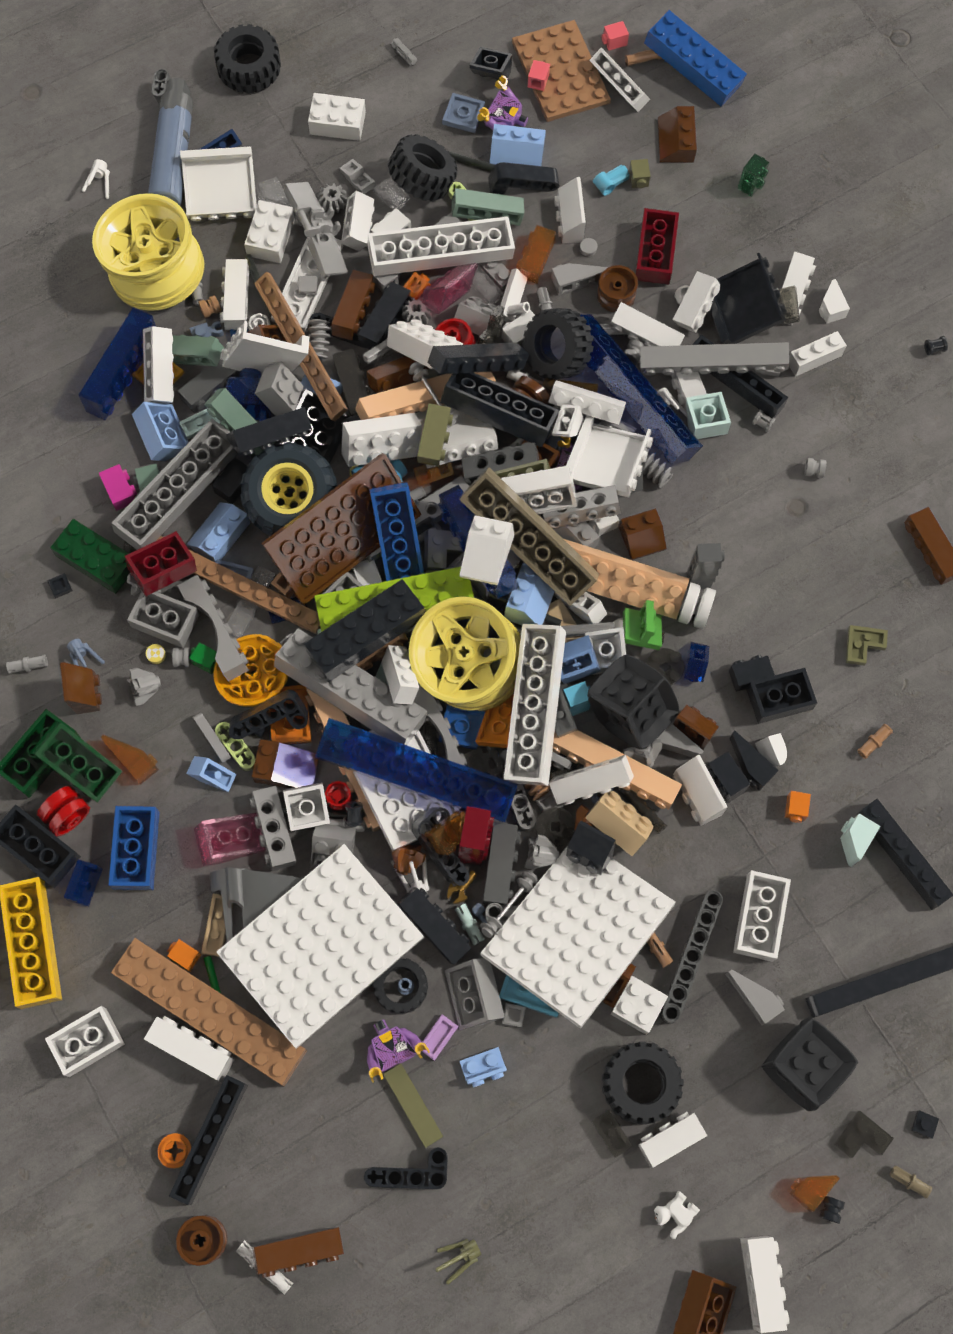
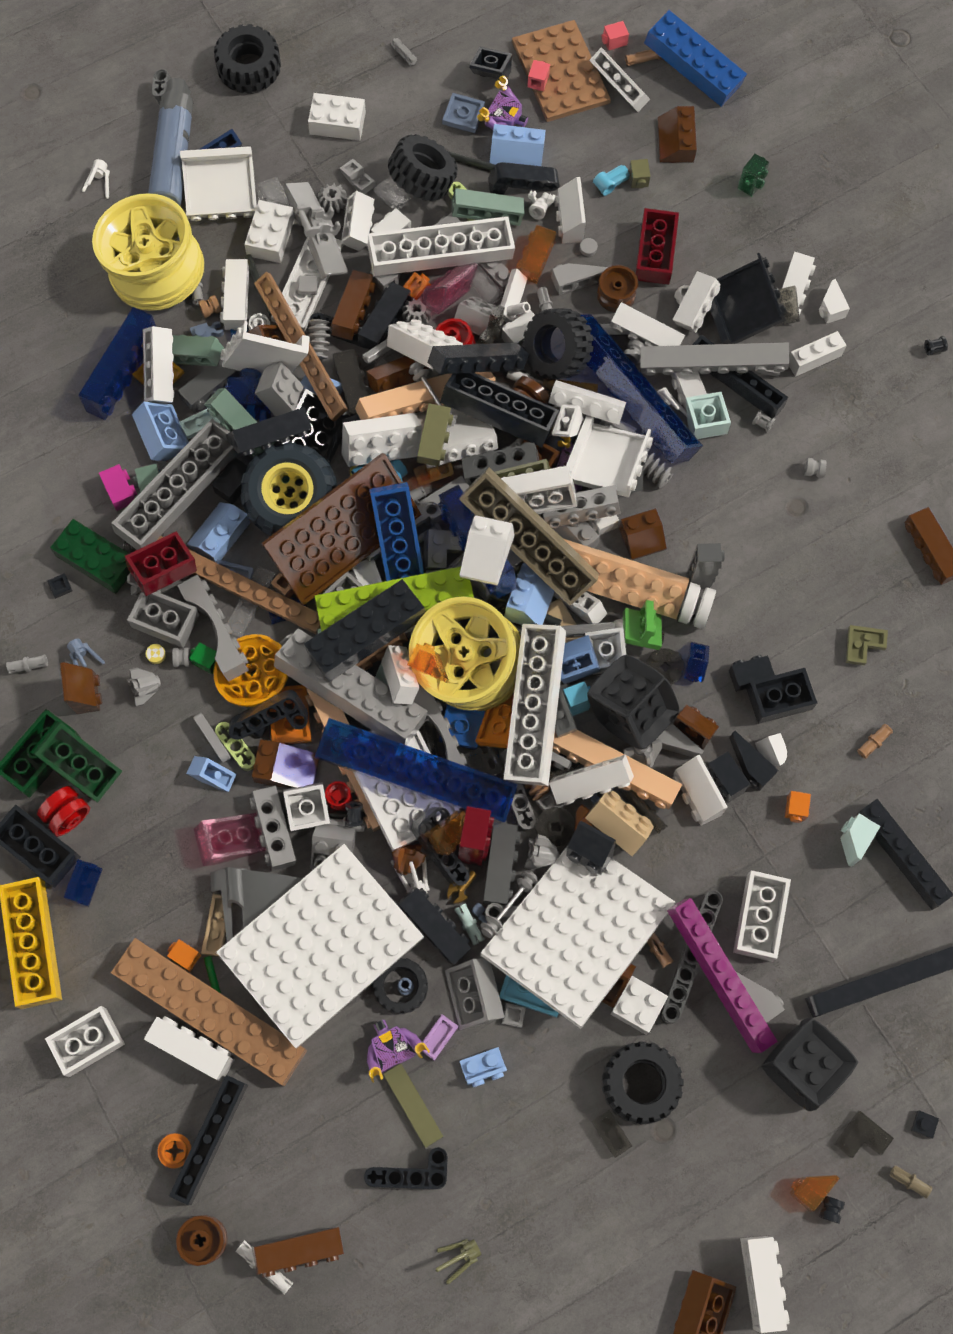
clear orange slope [101,735,159,785] -> none
blue brick [109,806,160,890] -> none
white brick [638,1112,707,1168] -> none
white animal [654,1191,700,1239] -> none
none -> clear orange slope [407,643,449,683]
none -> white piece [528,190,555,220]
none -> magenta brick [667,898,778,1053]

